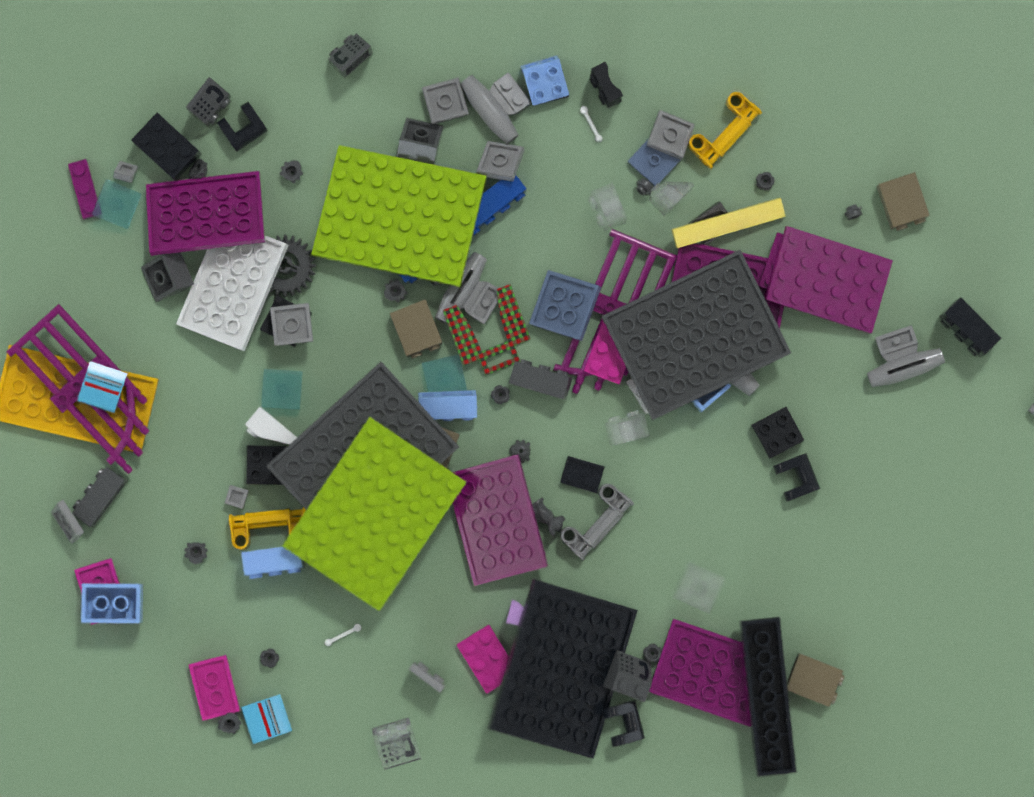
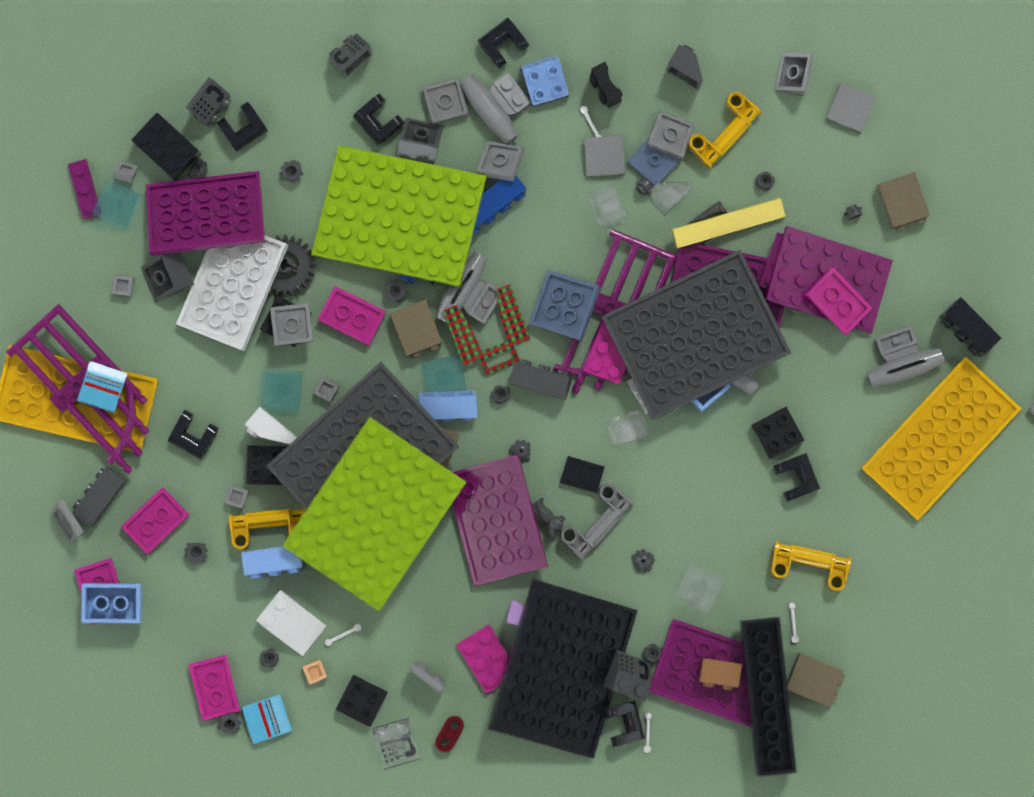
none -> light grey plate [111,275,134,297]
none -> dark pink plate [121,487,190,555]
none -> black connector [168,409,219,460]
none -> white slope [256,590,326,656]
none -> light nougat plate [302,659,328,685]
none -> light grey plate [313,376,339,403]
none -> dark pink plate [318,286,386,346]
none -> black brick [335,675,388,727]
none -> black connector [353,93,405,146]
none -> dark red plate [435,716,464,752]
none -> black connector [477,17,529,69]
none -> light grey tile [584,135,625,176]
none -> dark grey animal [632,549,655,573]
none -> white hinge [643,712,652,753]
none -> dark grey slope [666,44,703,90]
none -> medium nougat brick [699,658,742,690]
none -> yellow piece [770,541,851,591]
none -> light grey slope [775,53,814,96]
none -> white hinge [788,603,799,643]
none -> dark pink plate [805,267,872,335]
none -> light grey tile [826,83,876,133]
none -> yellow plate [861,356,1022,521]

